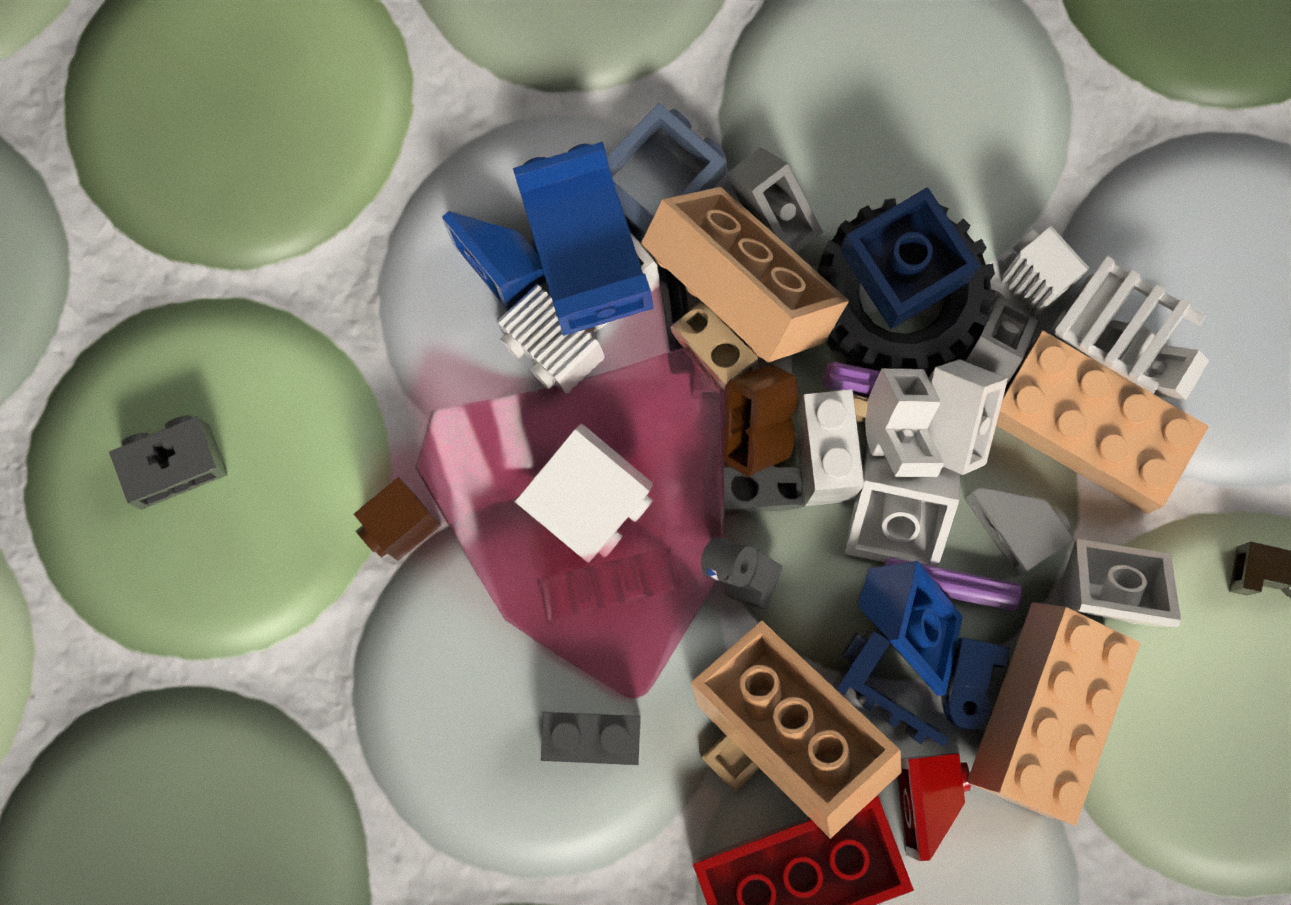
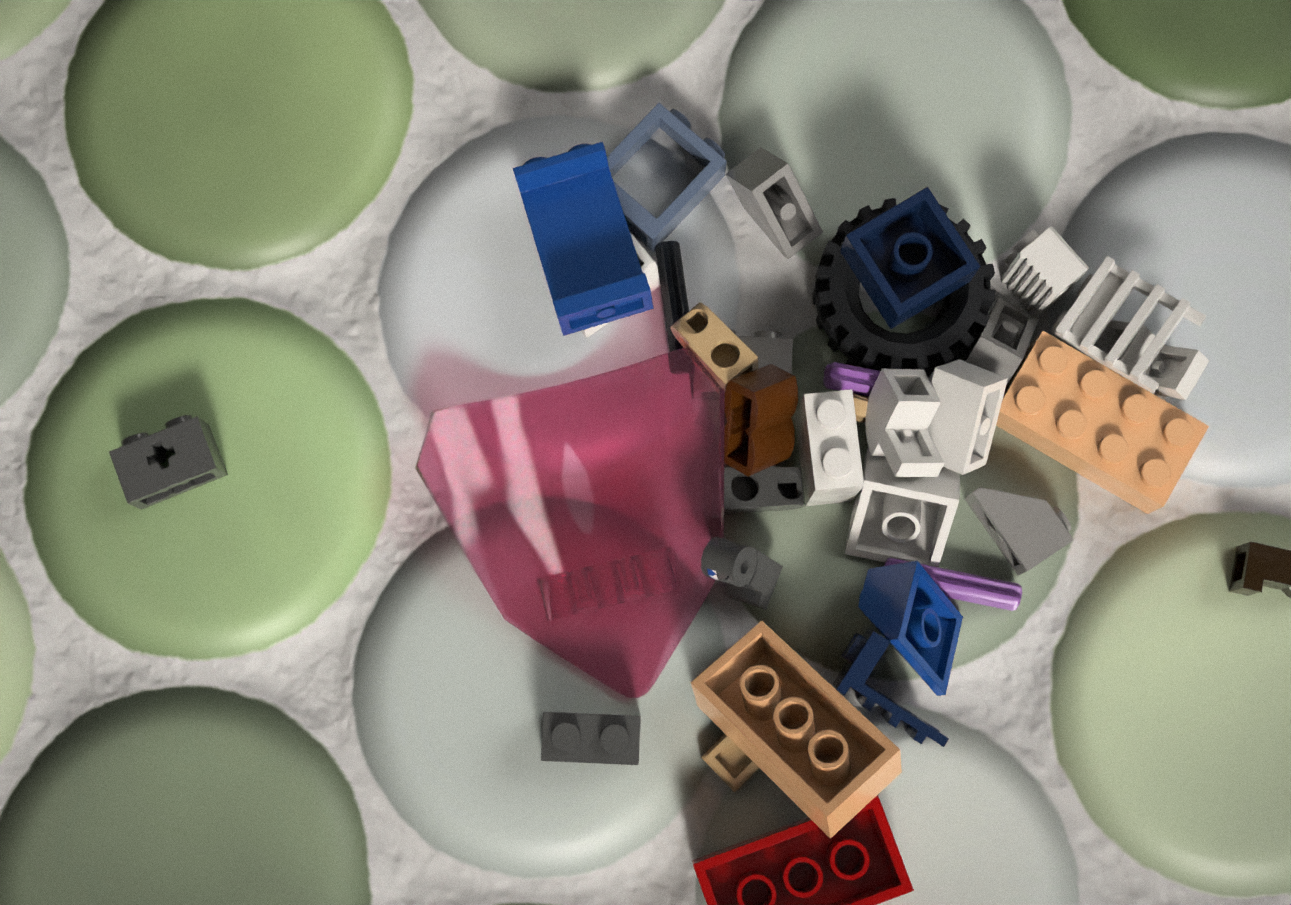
reddish brown brick [353,477,441,561] -> none
blue slope [442,211,547,311] -> none
white brick [497,284,605,394] -> none
white brick [515,423,654,563] -> none
light nougat brick [641,187,849,363] -> none
red slope [897,753,971,861] -> none
dark blue leg [943,637,1010,729] -> none
light nougat brick [967,602,1140,826] -> none
white slope [1062,539,1181,627] -> none

